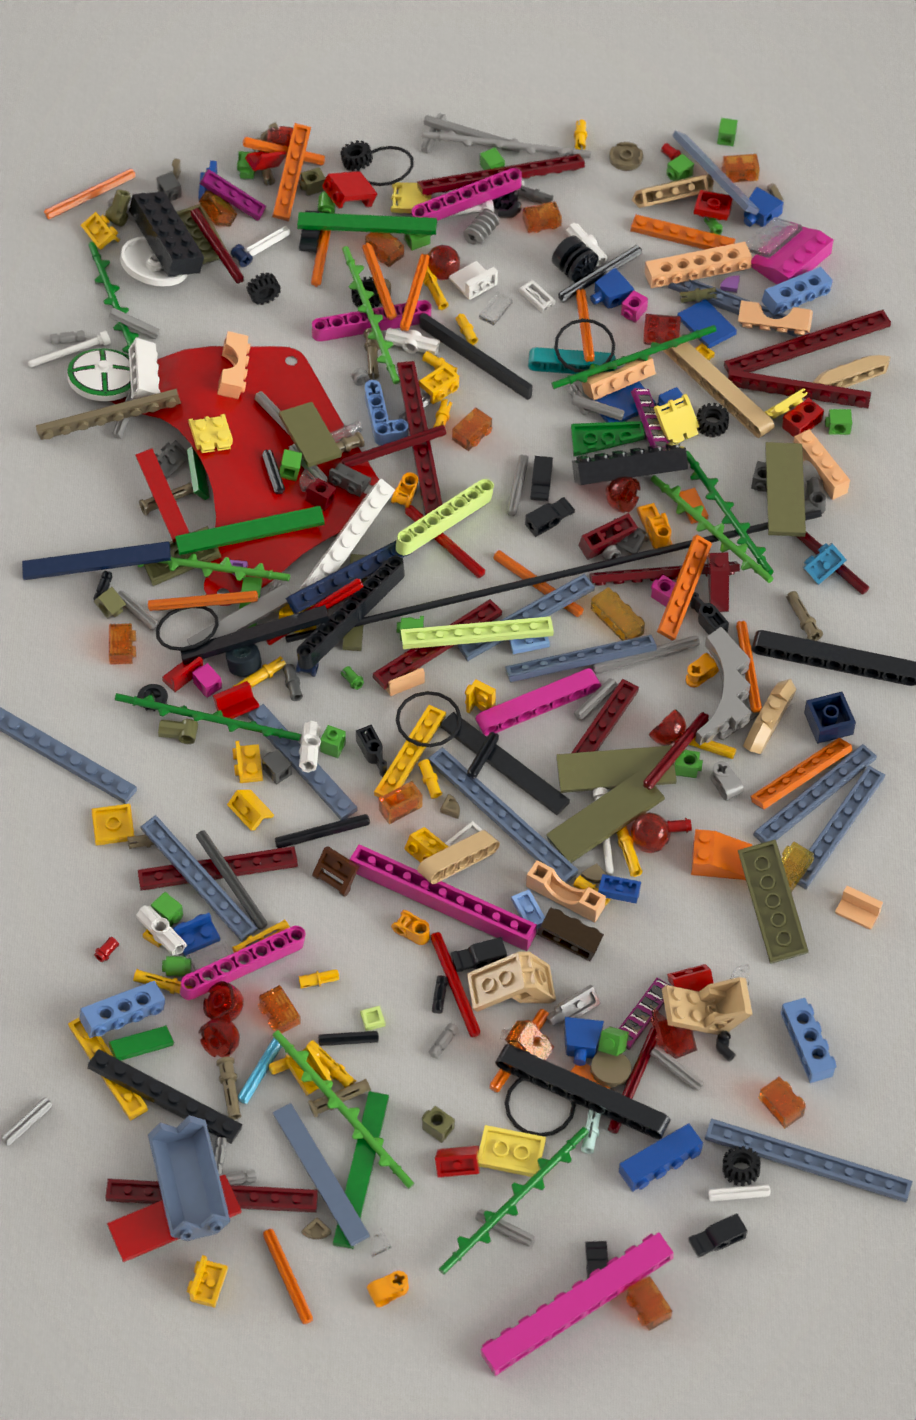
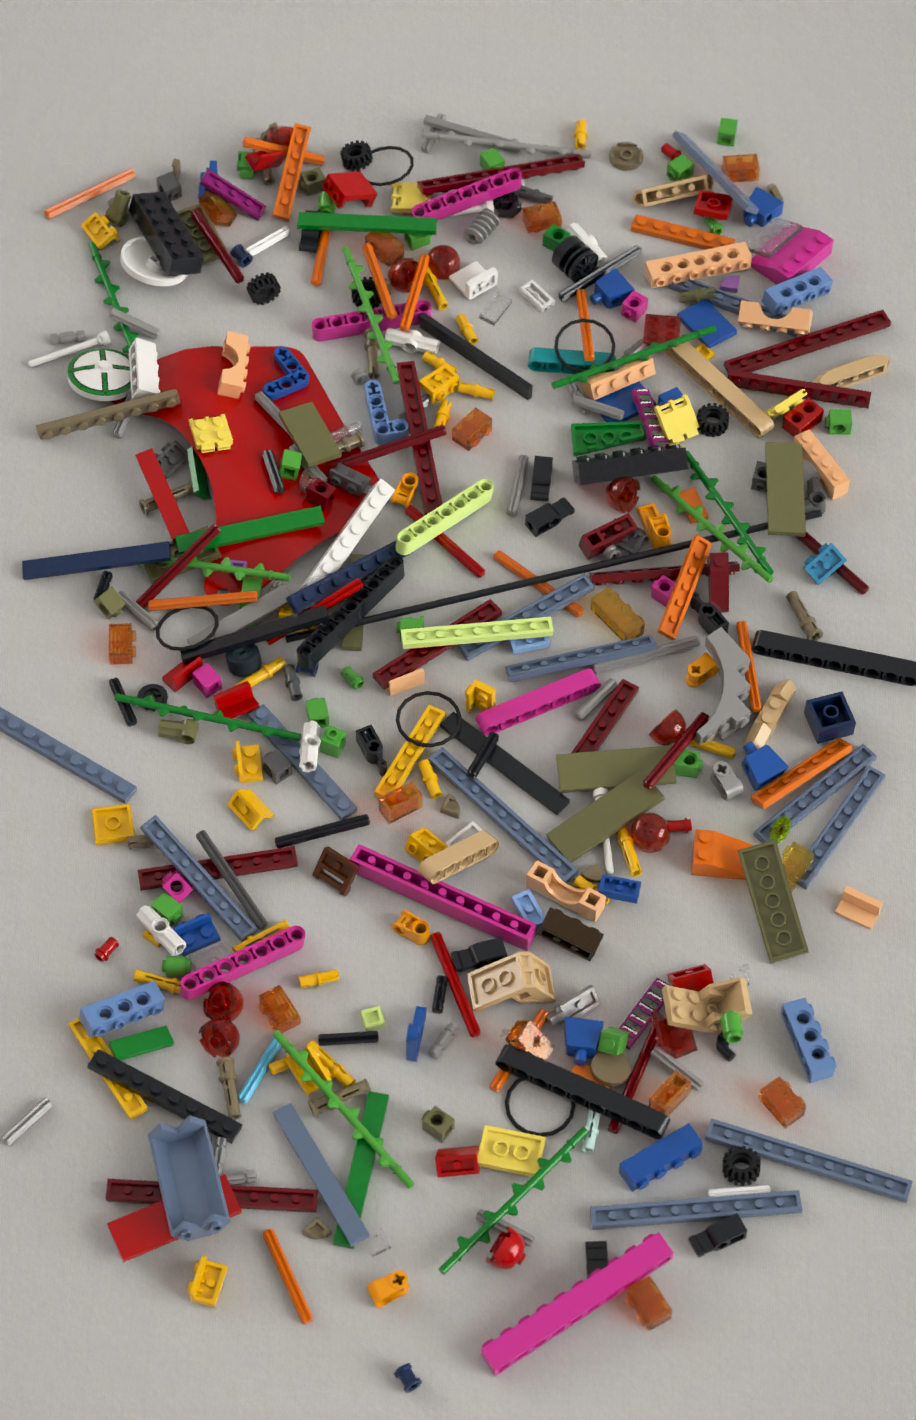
none -> black axle [109,677,137,727]
none -> dark red axle [136,524,221,609]
none -> dark pink brick [162,870,193,903]
none -> blue beam [263,347,309,401]
none -> bright green brick [306,697,329,728]
none -> clear red cylinder [388,258,418,293]
none -> dark blue bush [394,1363,422,1393]
none -> blue beam [406,1006,427,1062]
none -> yellow pin [458,381,495,400]
none -> red cylinder [486,1226,526,1270]
none -> green brick [542,224,570,252]
none -> sand blue plate [590,1190,802,1230]
none -> light grey axle [624,334,654,356]
none -> clear orange brick [648,1070,692,1116]
none -> bright green brick [720,1011,743,1043]
none -> blue torso [742,741,789,791]
none -> clear neon green piece [770,816,791,843]

